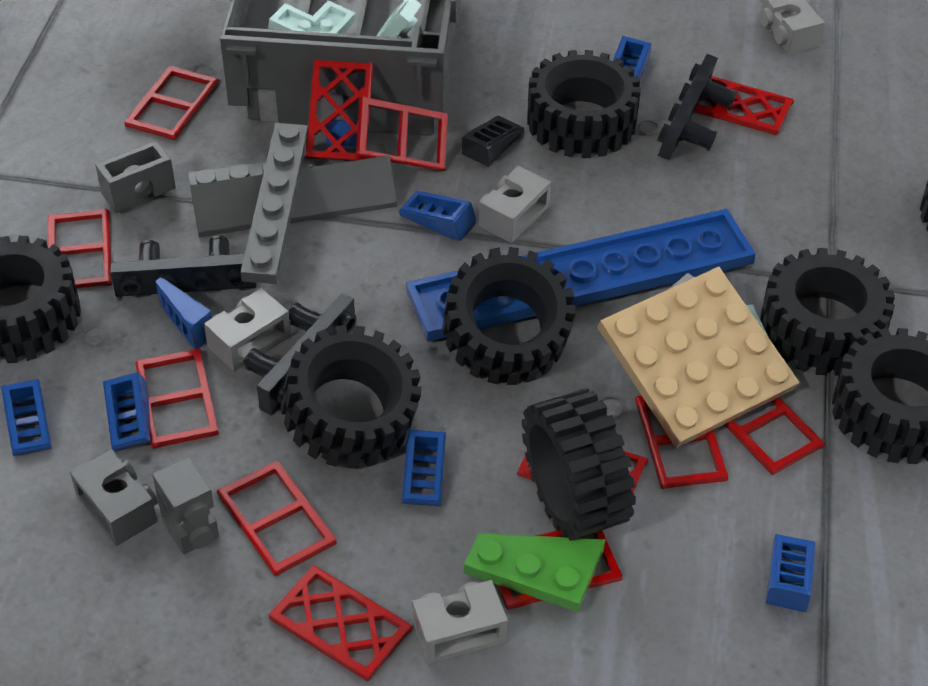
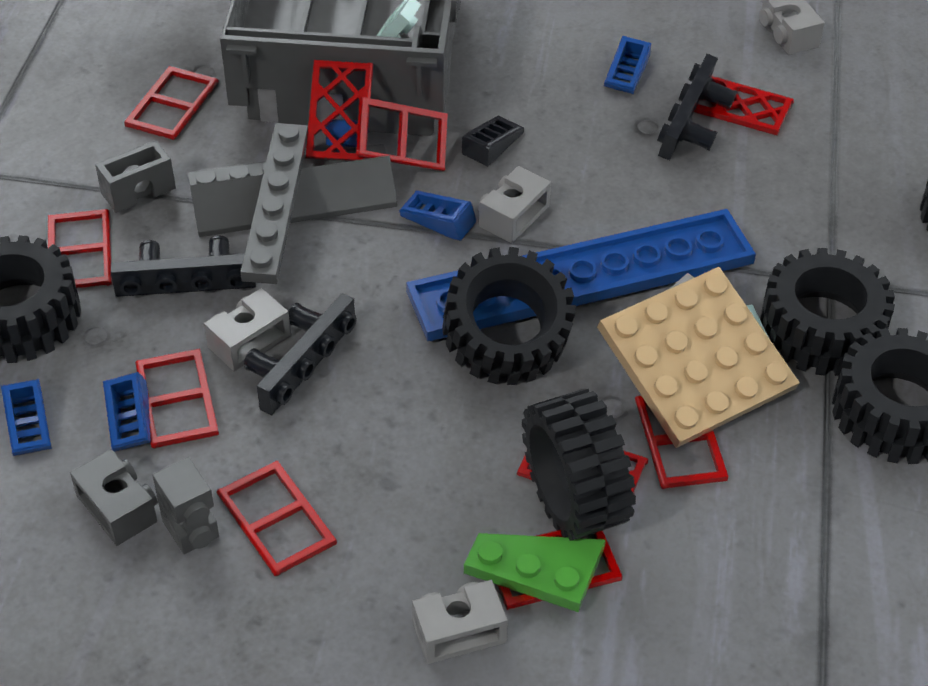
blue slope [155,277,212,349] -> none
light aqua plate [268,0,355,34] -> none
red window [268,565,413,682] -> none
black tyre [281,325,422,468] -> none
blue slope [402,429,446,507] -> none
black tyre [527,50,641,158] -> none
red window [724,397,825,475] -> none
blue slope [765,534,815,612] -> none

